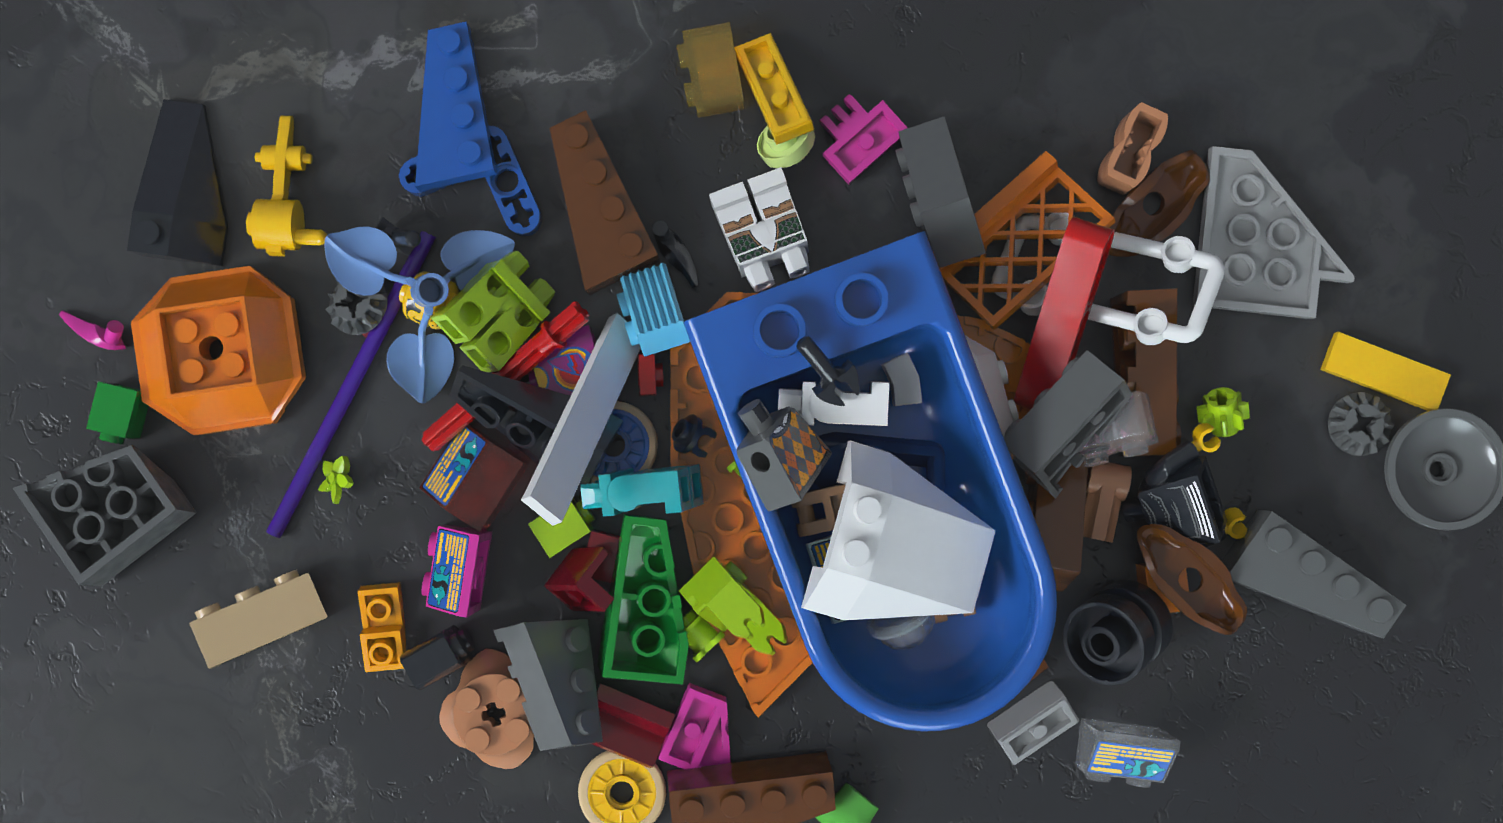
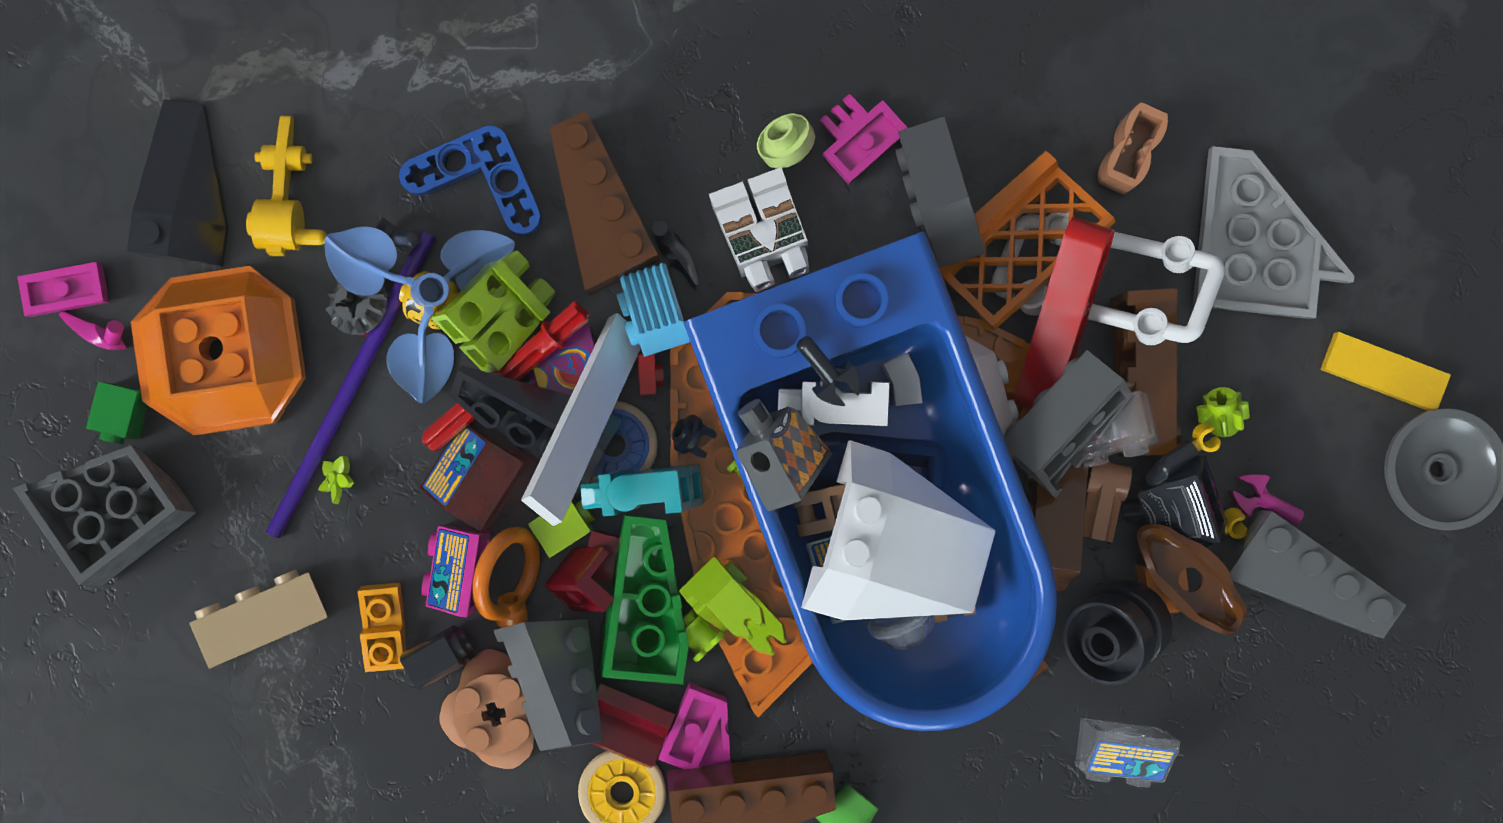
blue wing [415,21,497,192] -> none
clear yellow brick [677,22,744,118] -> none
yellow tile [734,33,814,145] -> none
light grey slope [987,681,1080,765] -> none
reddish brown piece [1108,150,1210,257] -> none
dark grey gear [1328,392,1395,456] -> none
none -> dark pink plate [17,262,109,317]
none -> orange piece [472,526,541,628]
none -> dark pink bar [1228,474,1304,525]

